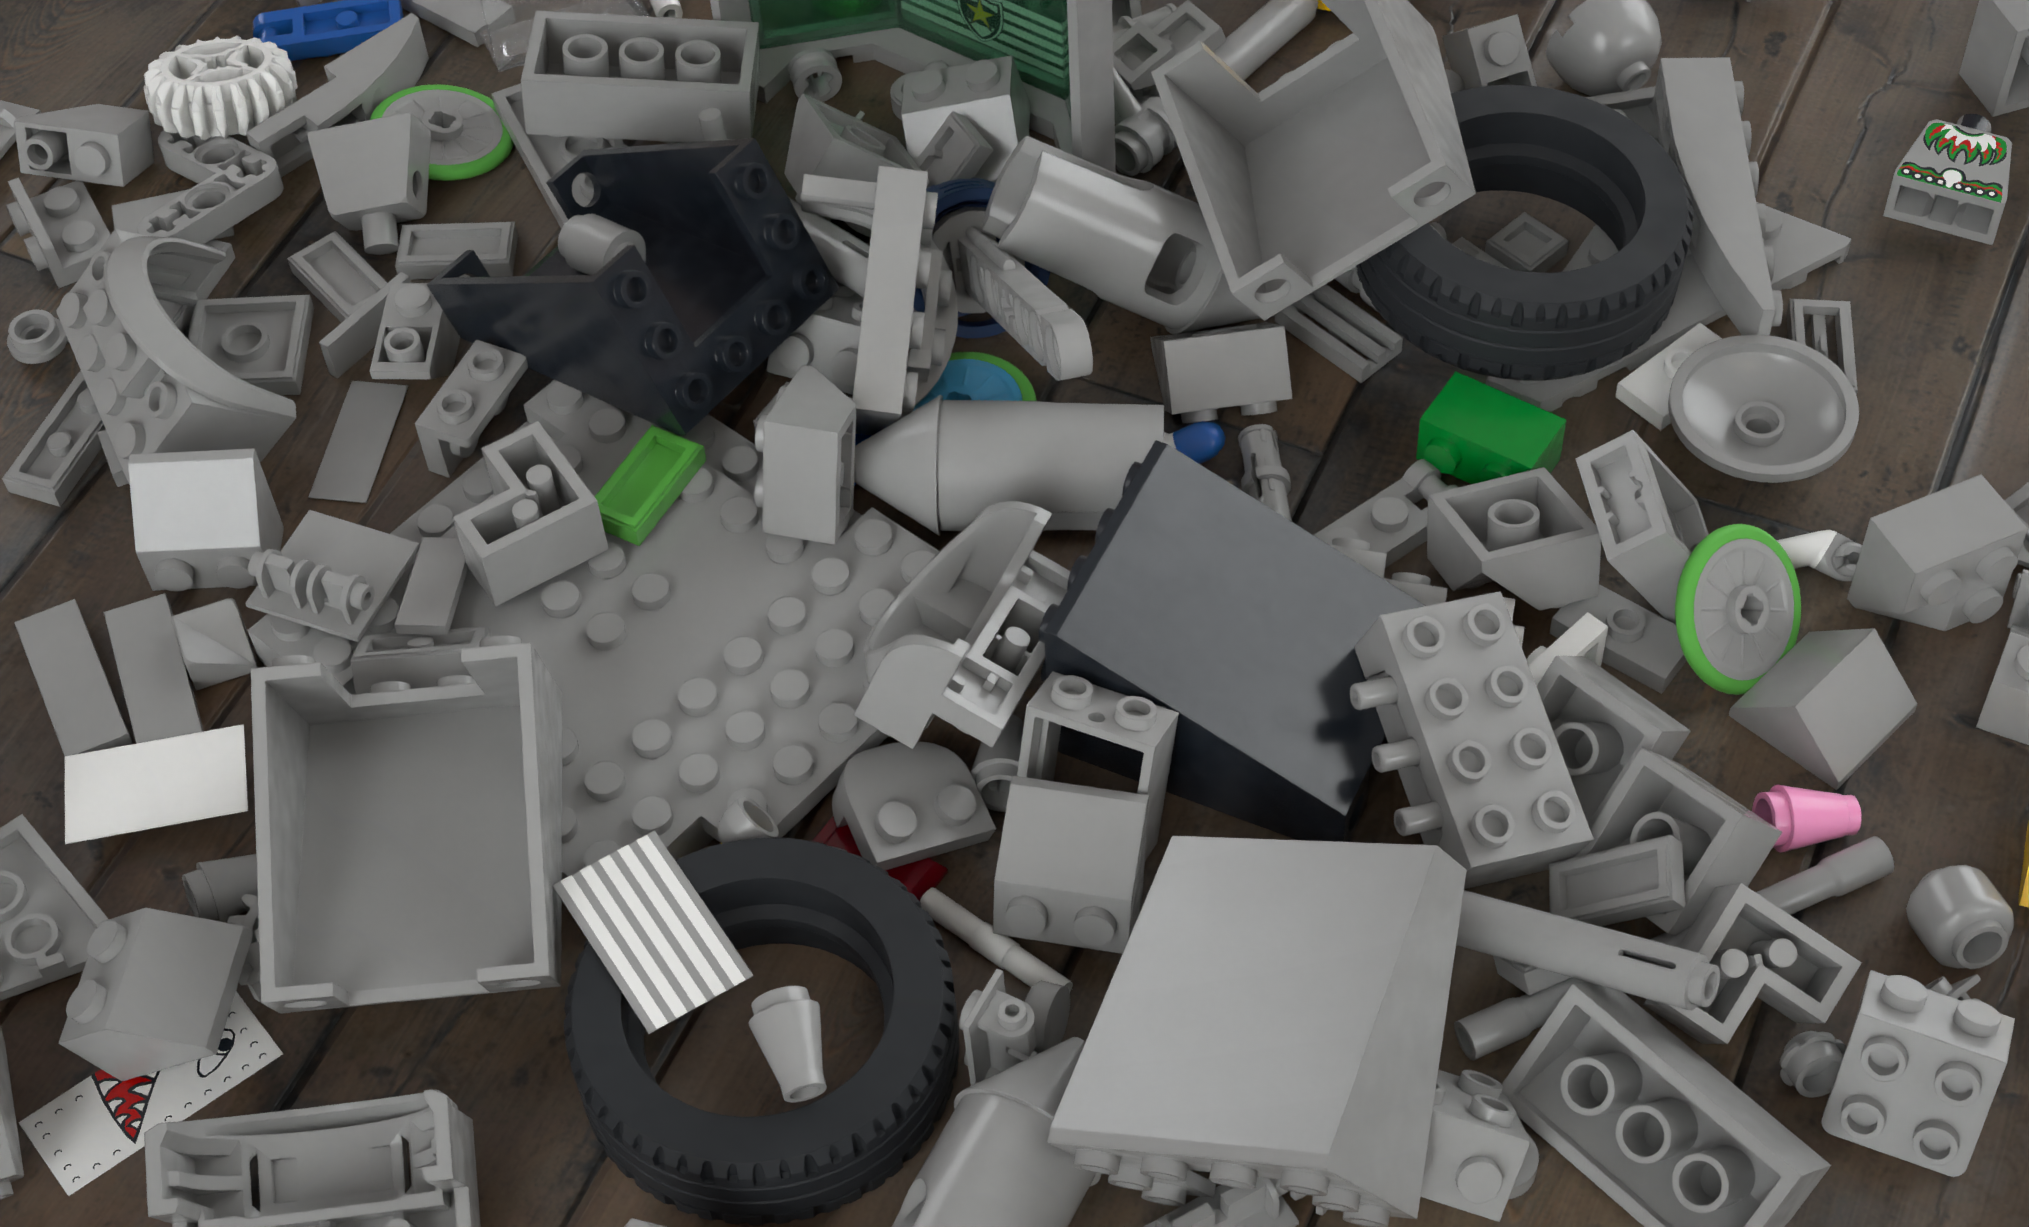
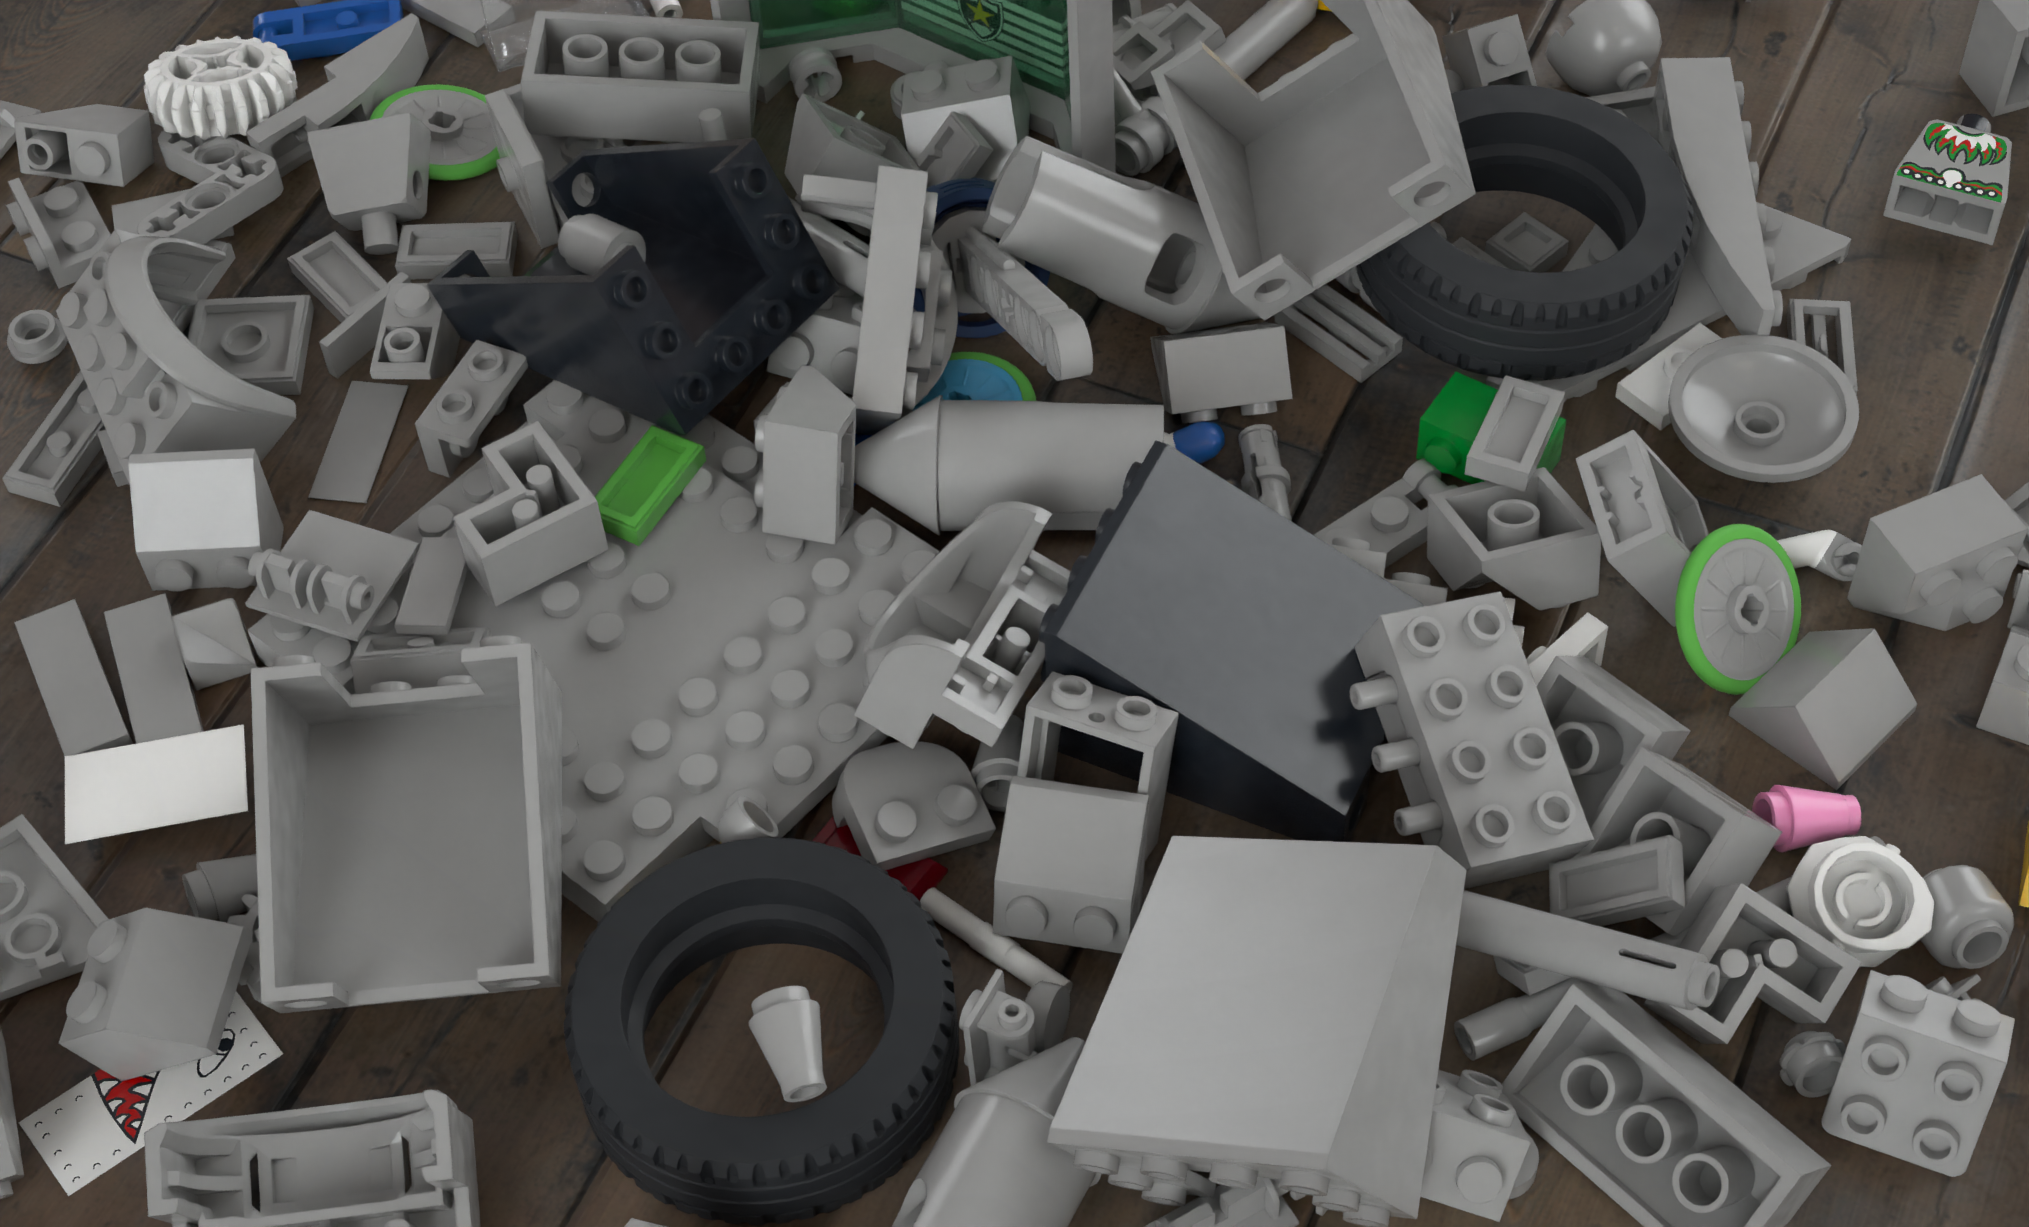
sticker [553,830,754,1034] -> none
light grey plate [1549,584,1687,694] -> none
none -> light grey plate [485,89,560,249]
none -> light grey tile [1464,375,1565,492]
none -> white hat [1786,836,1934,967]

